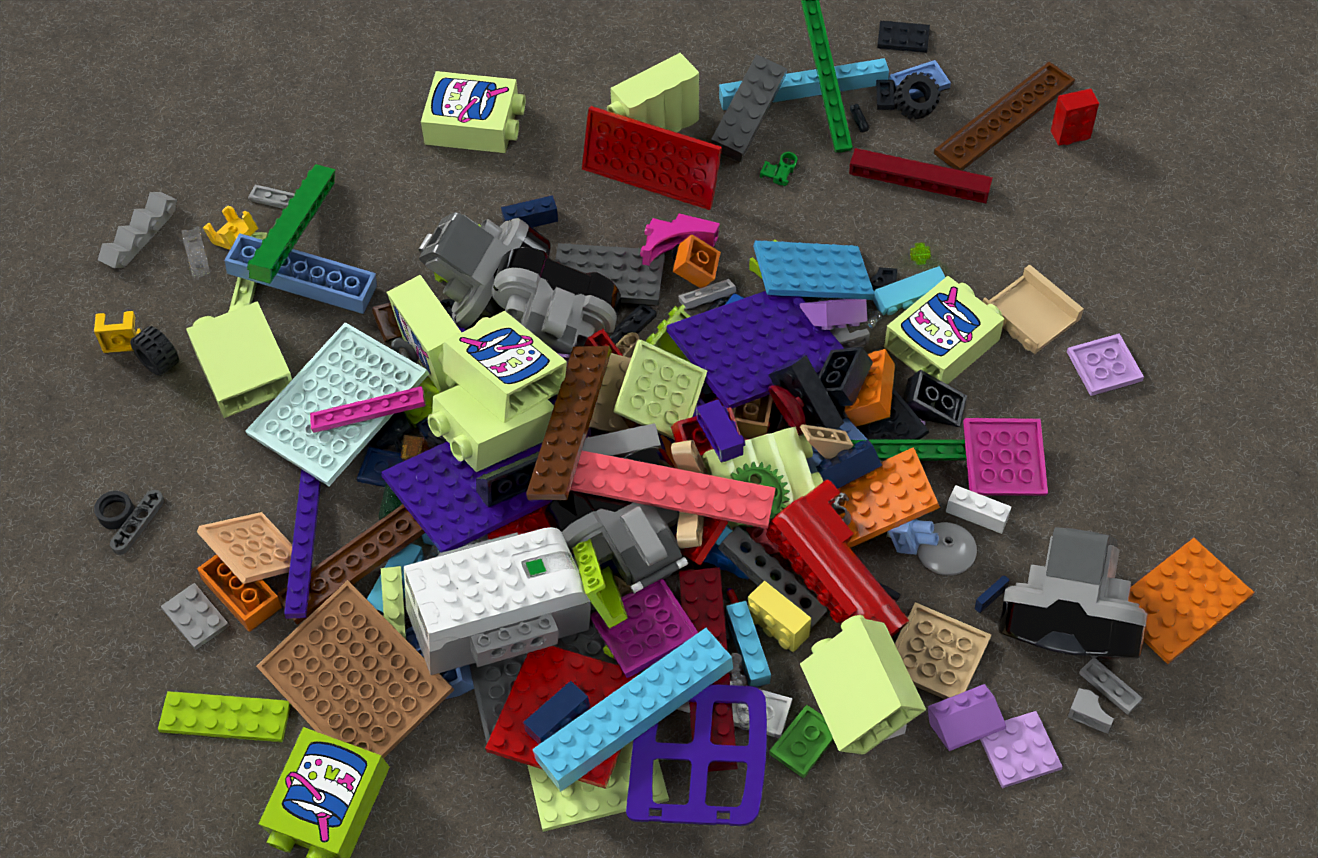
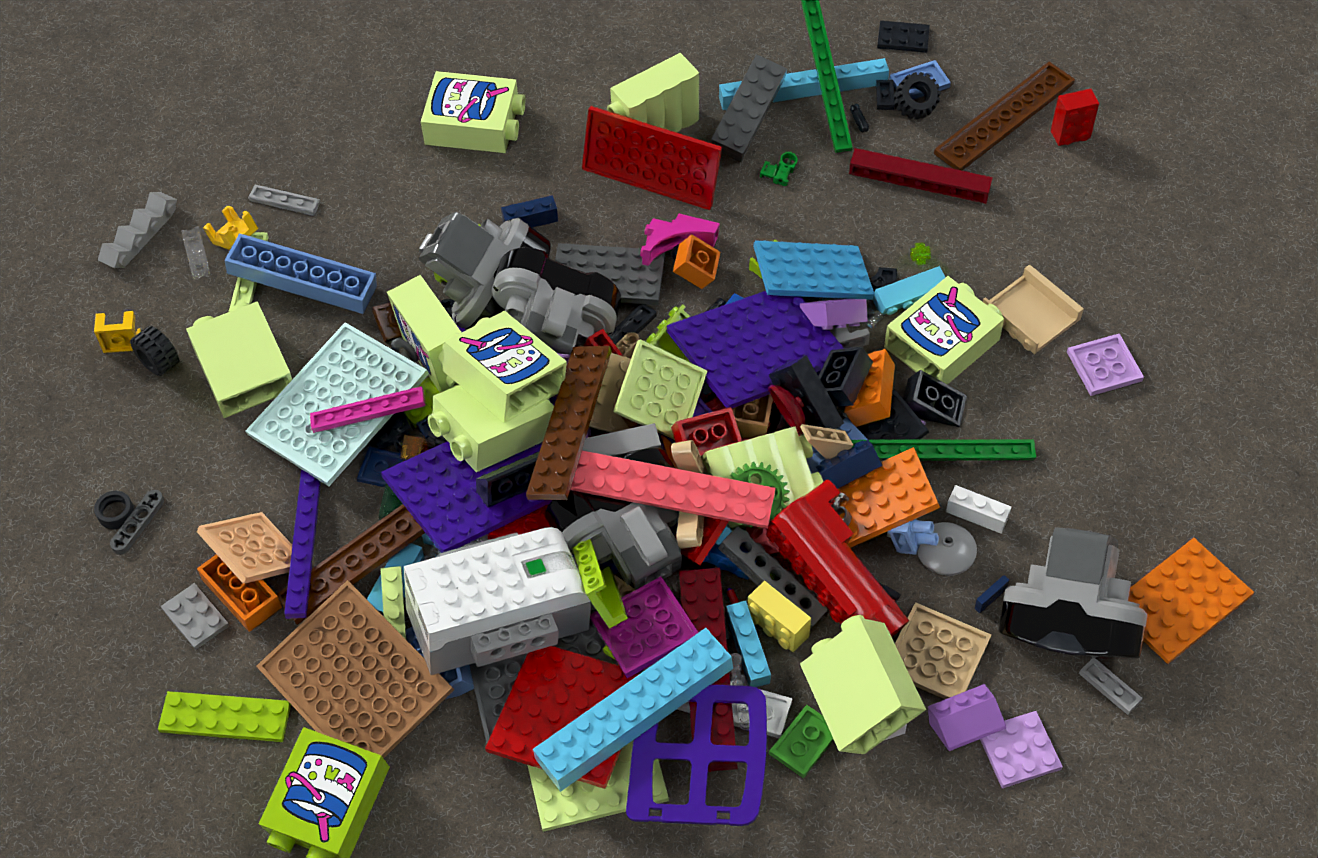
green brick [247,164,335,284] -> none
dark blue brick [523,681,590,744] -> none
dark grey bar [630,557,688,593] -> none
light grey plate [678,279,736,309] -> none
dark purple brick [696,400,745,463] -> none
dark pink plate [963,418,1048,496] -> none
light grey arch [1068,688,1114,734] -> none

